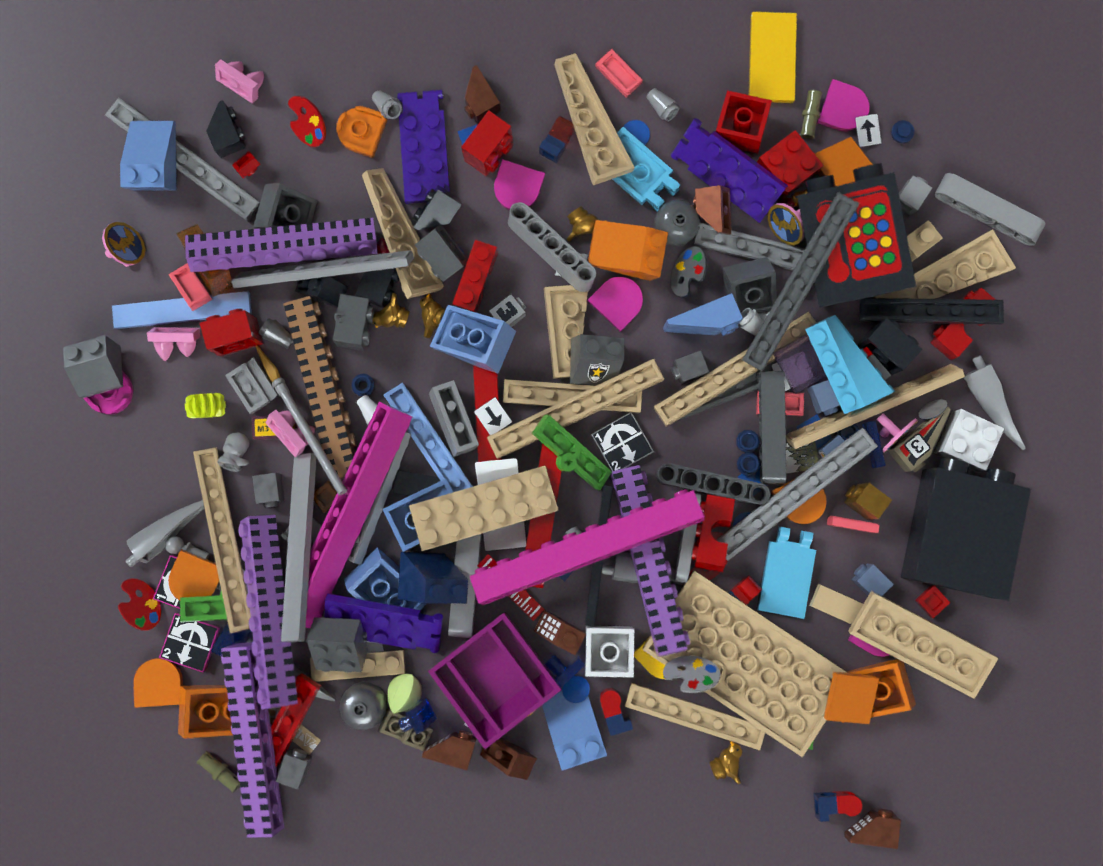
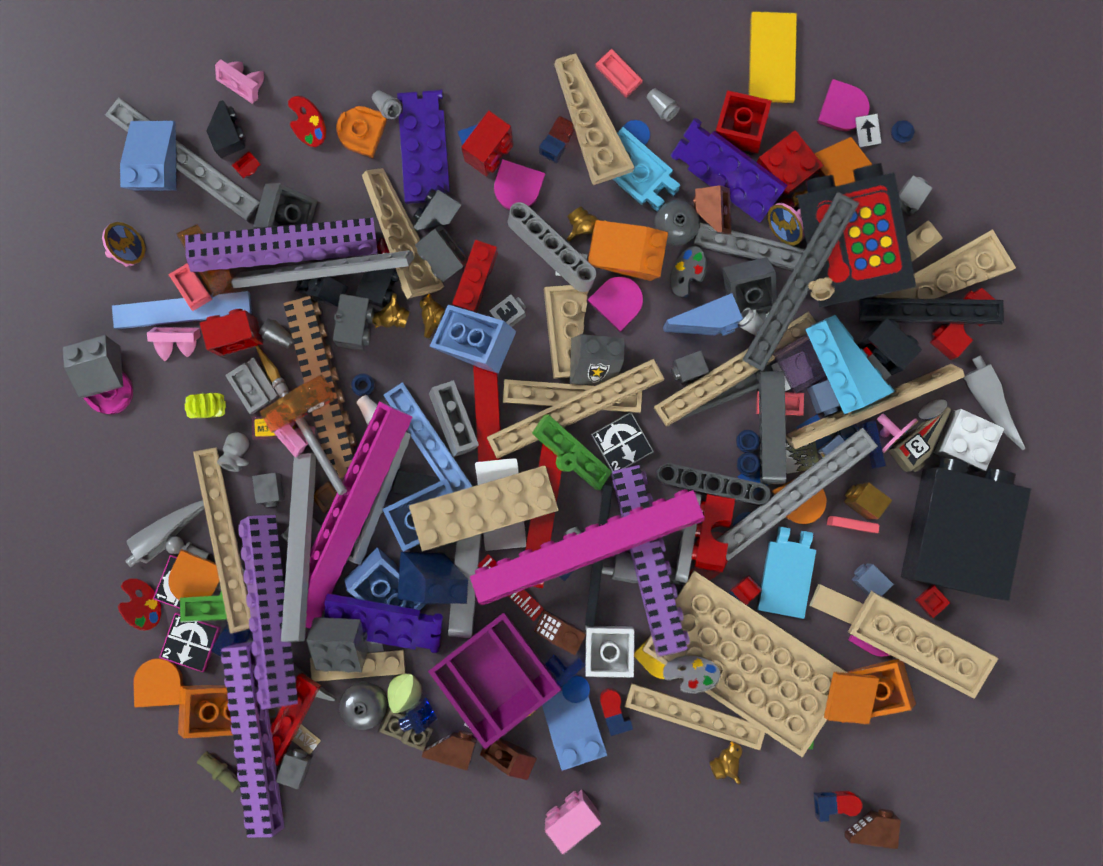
copper slope [464,65,501,124] -> none
white sticker [474,398,512,435] -> none
olive pin [800,90,822,139] -> none
light grey beam [935,173,1046,246] -> none
none -> clear orange slope [260,375,334,433]
none -> bright pink brick [545,790,601,854]
none -> tan plate [808,278,835,301]

